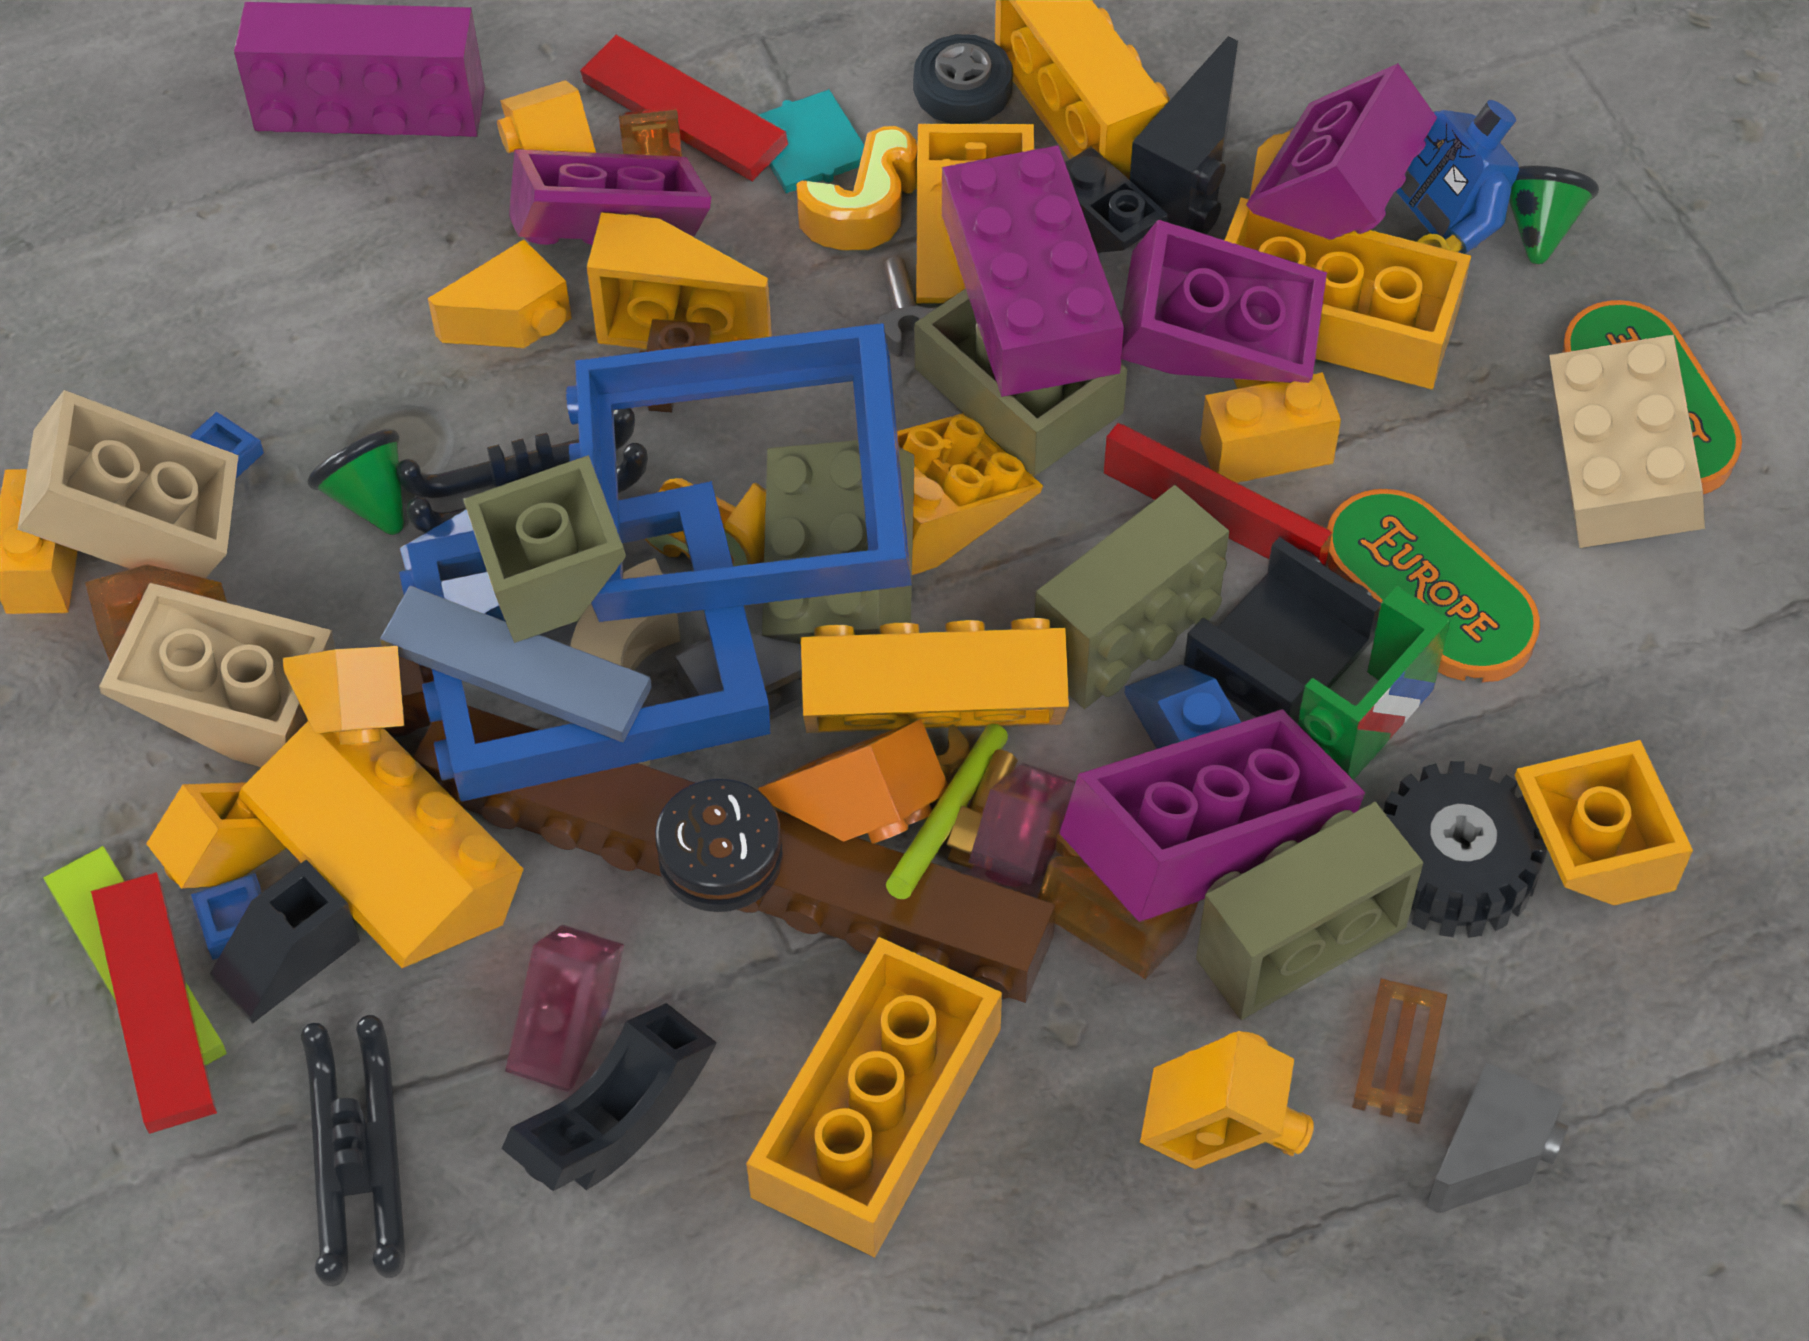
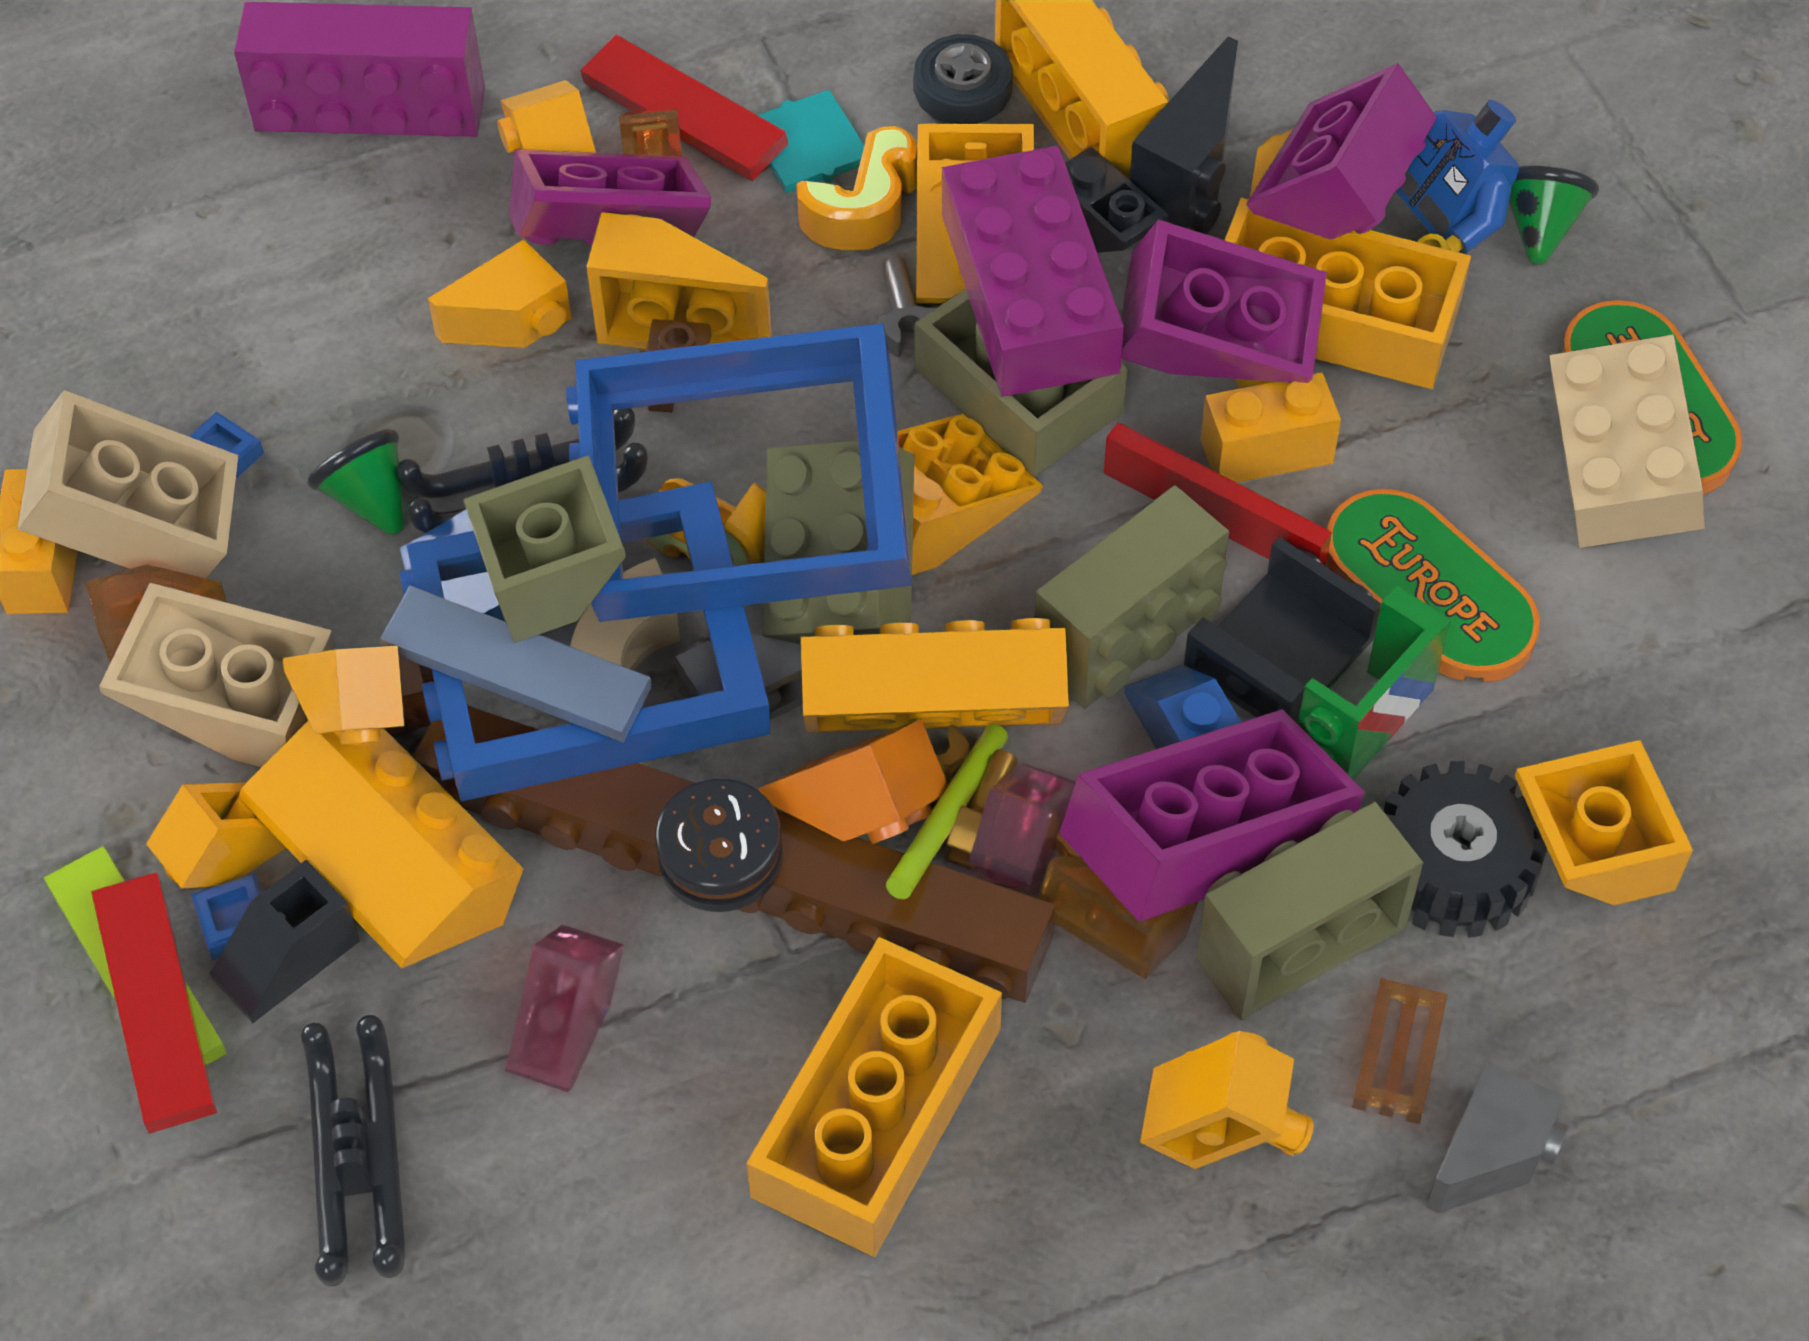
black arch [501,1003,717,1191] -> none

